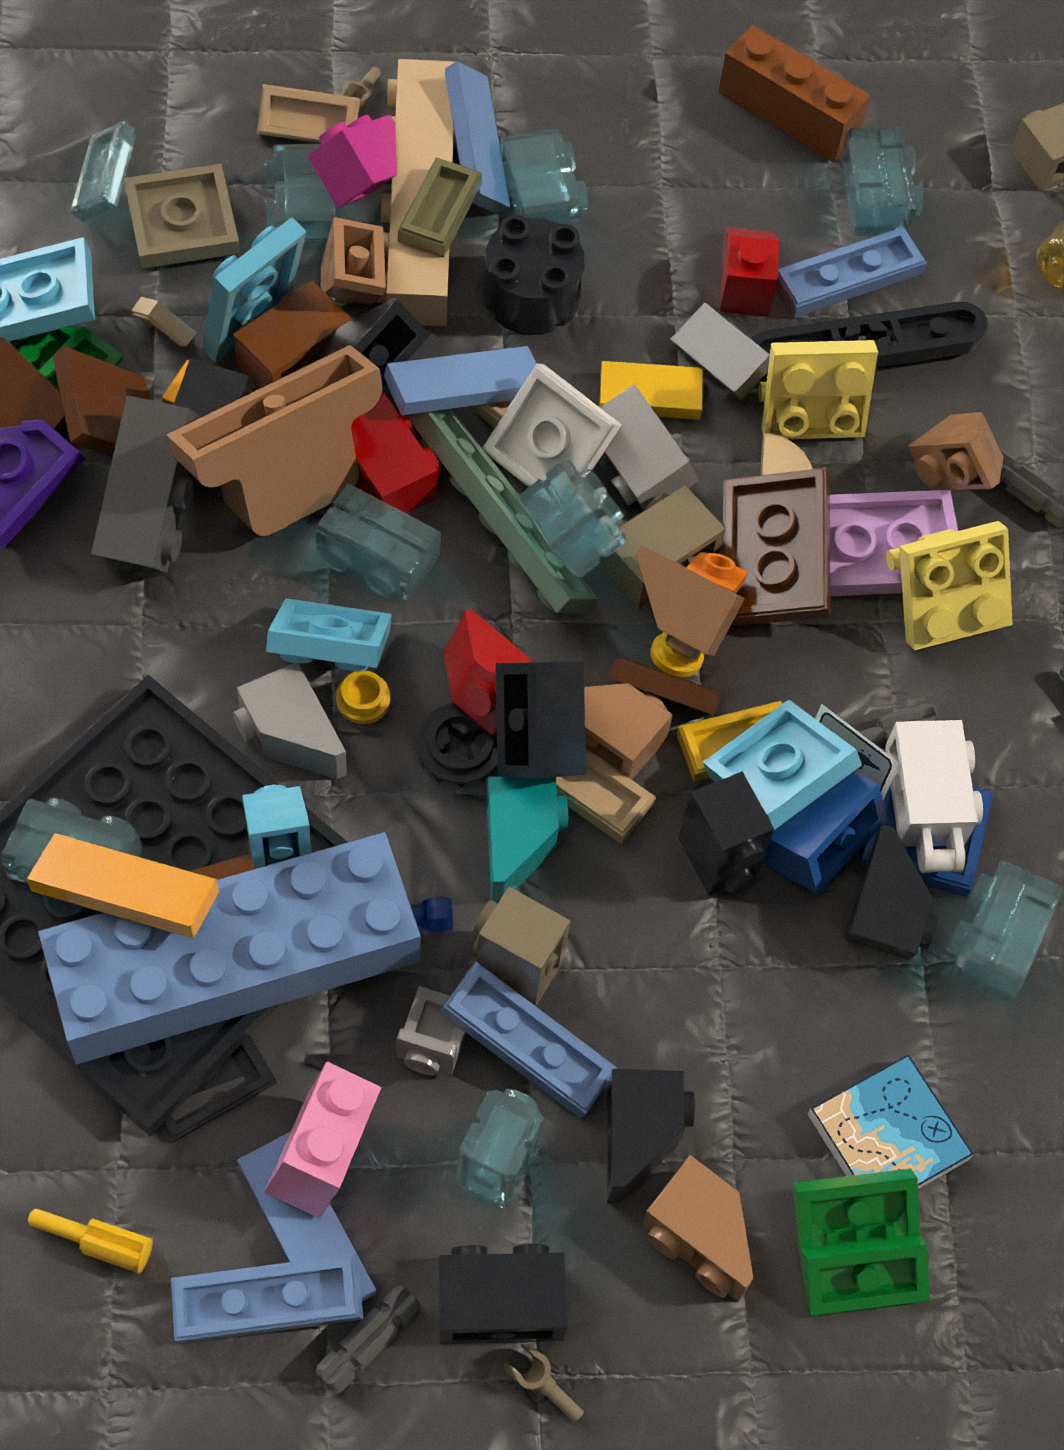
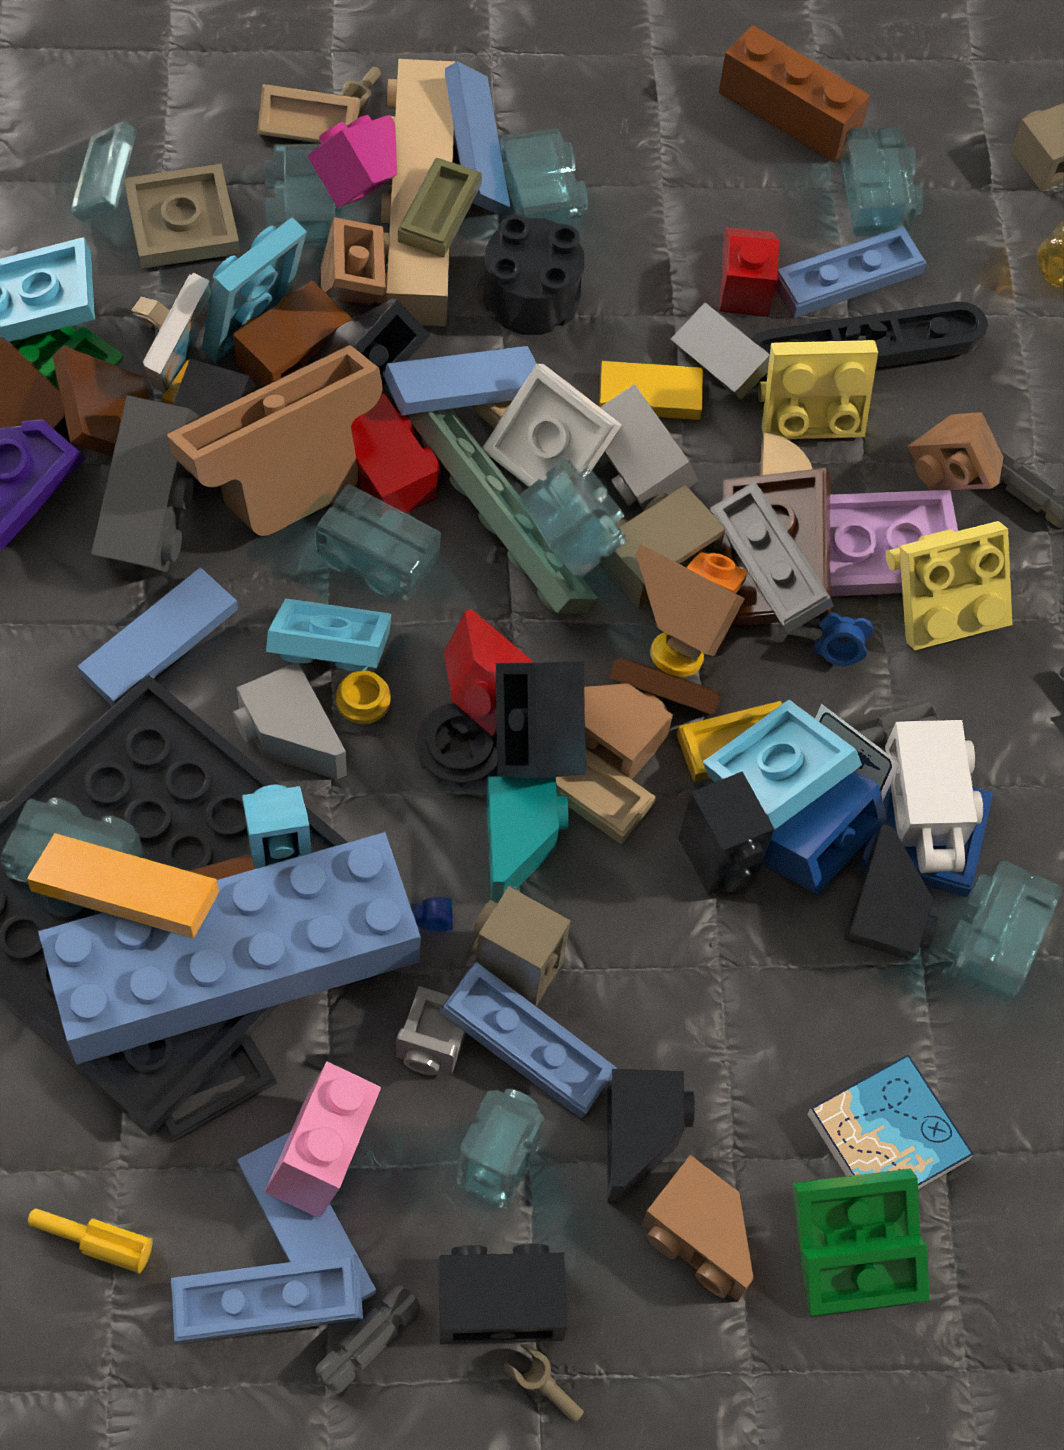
none -> medium blue tile [77,567,238,707]
none -> white tile [143,272,212,393]
none -> tile [710,481,834,634]
none -> blue plate [814,613,873,666]

